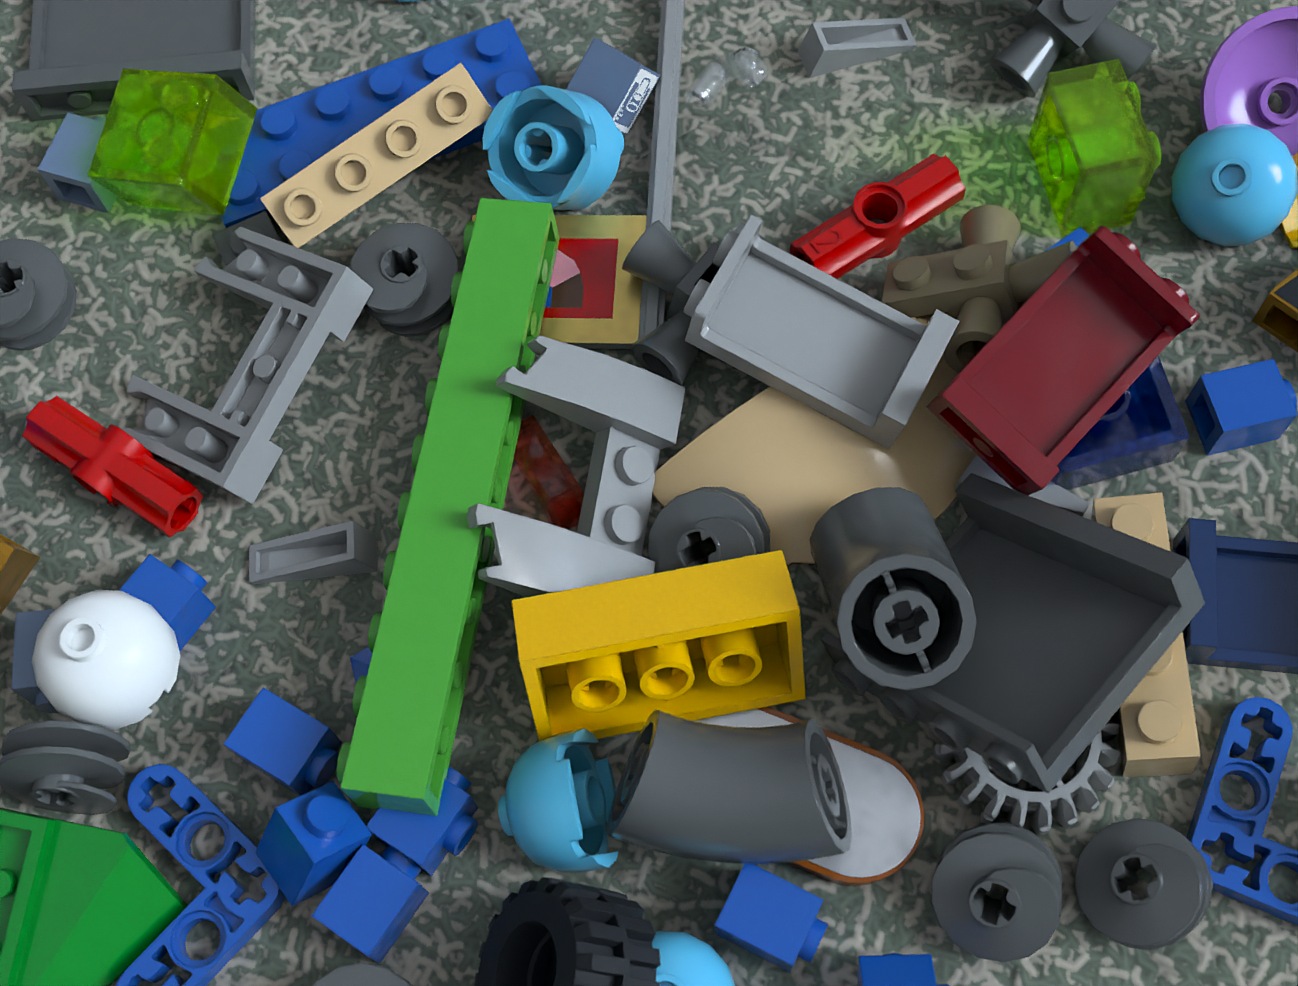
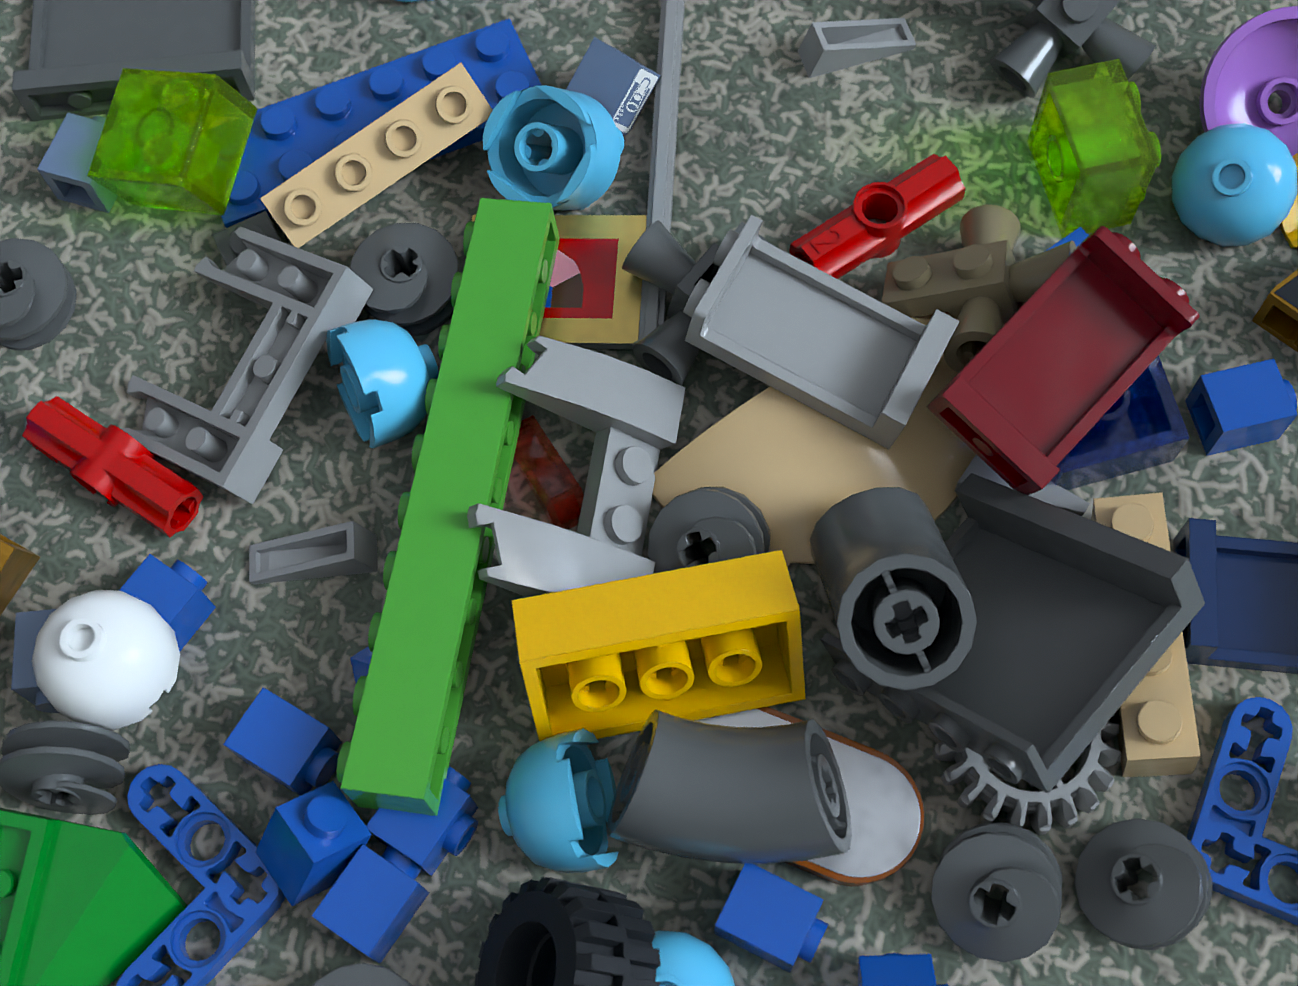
clear arm [685,47,768,111] -> none
none -> medium azure cylinder [326,319,439,449]

